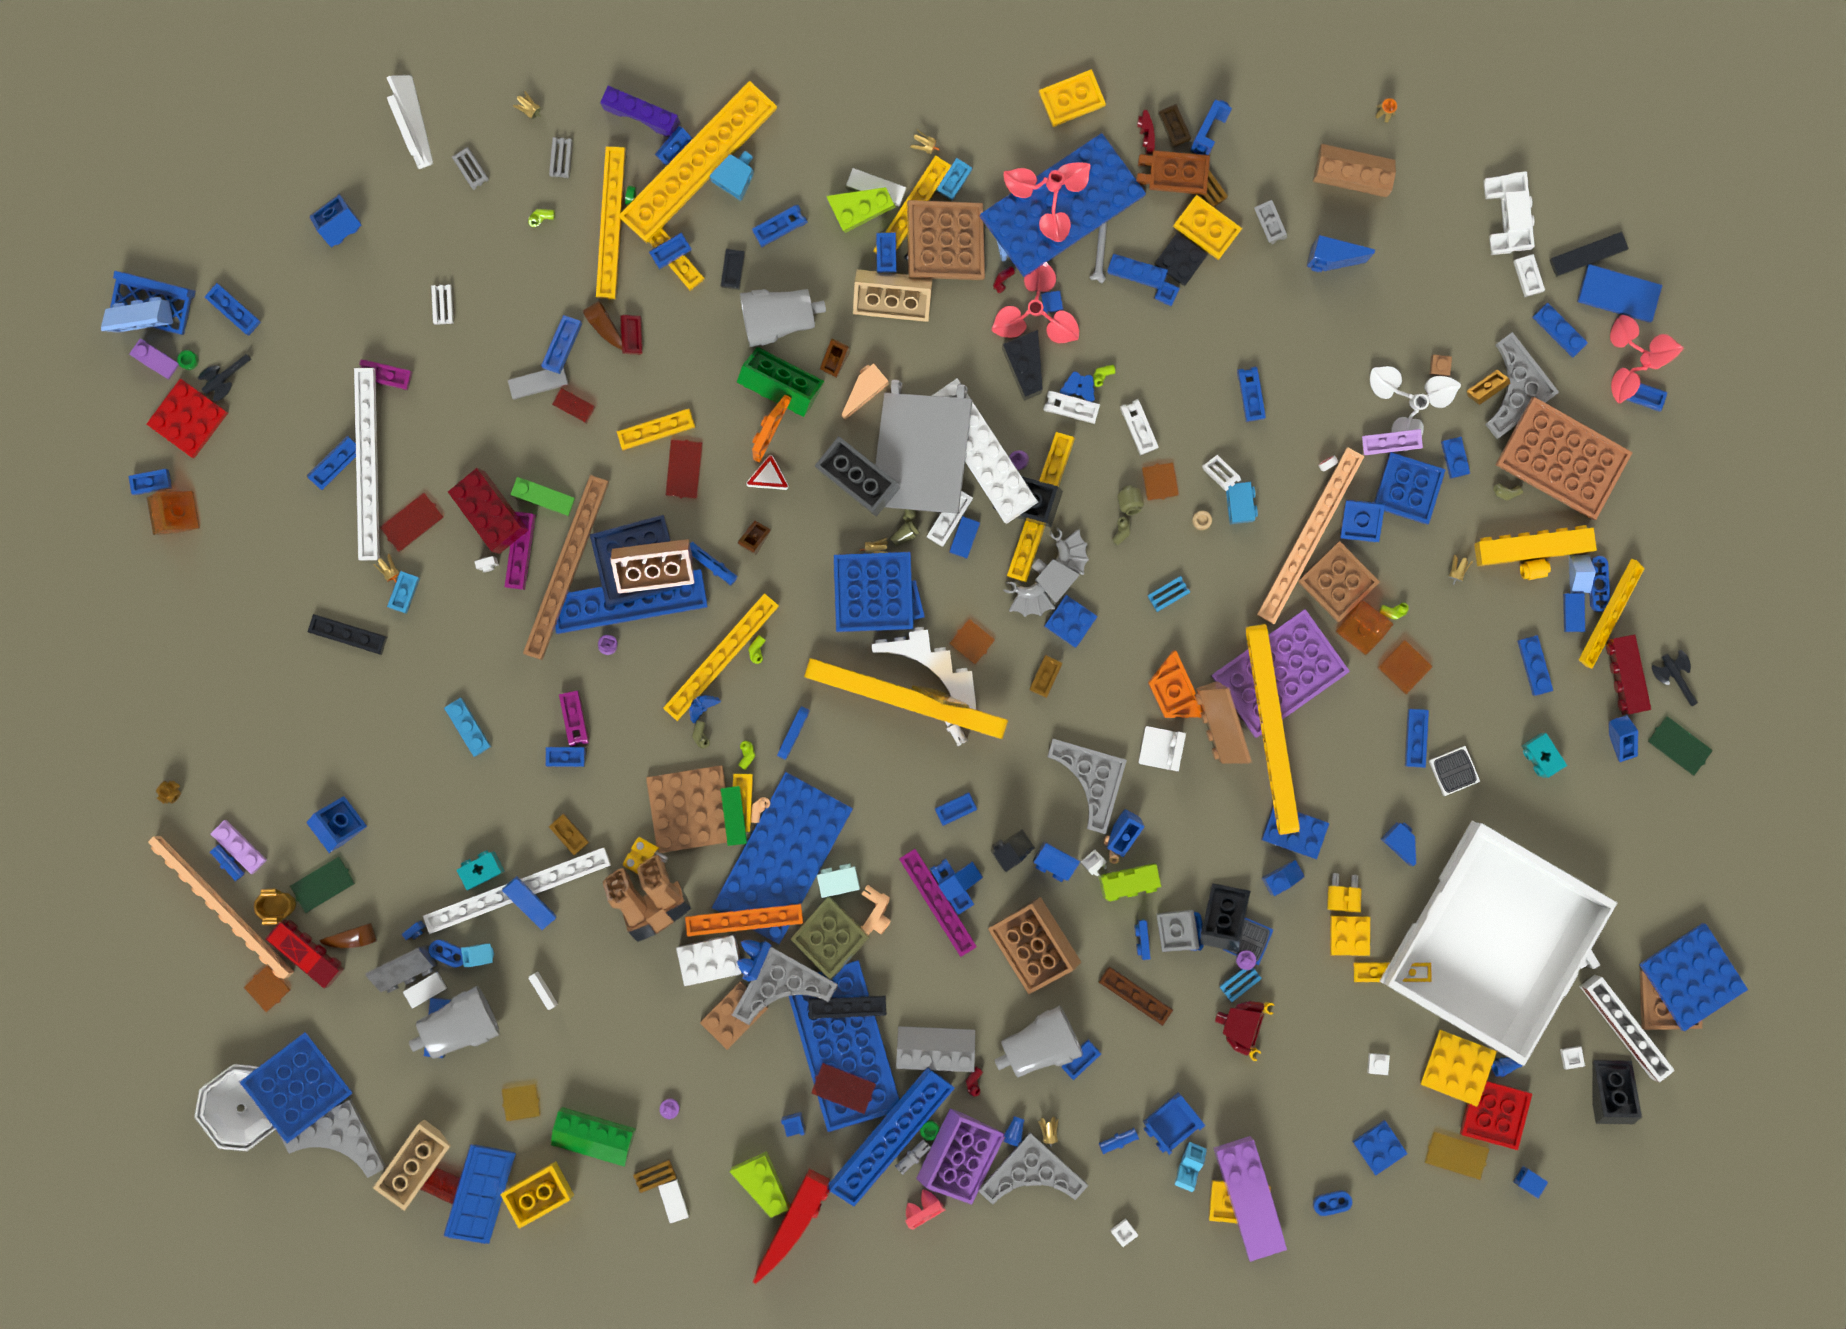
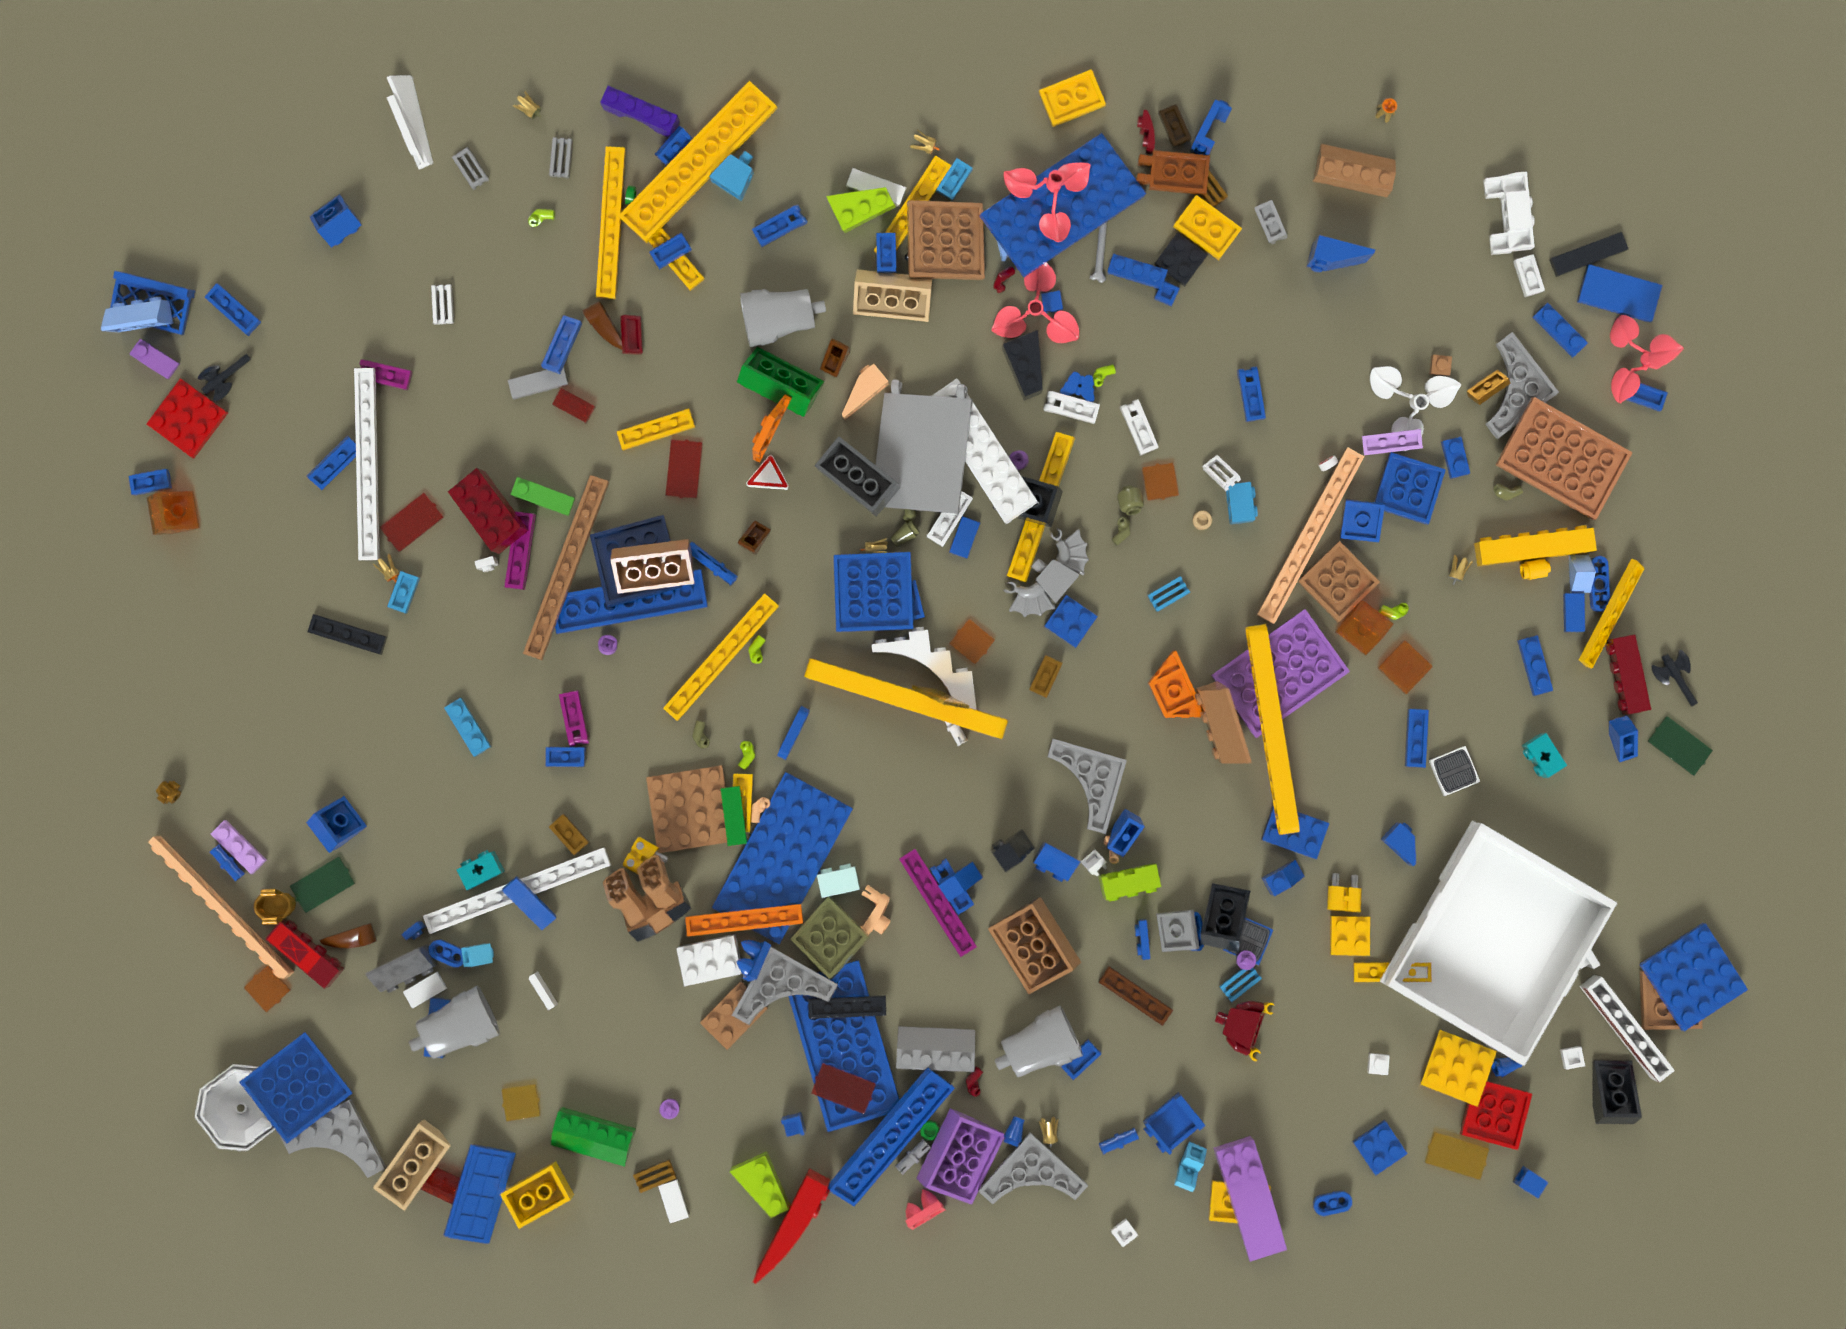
green tile [177,350,199,370] -> none
blue animal [689,695,721,724] -> none
black tile [720,249,745,290] -> none
blue tile [935,792,977,826] -> none
white bracket [1138,726,1186,771] -> none

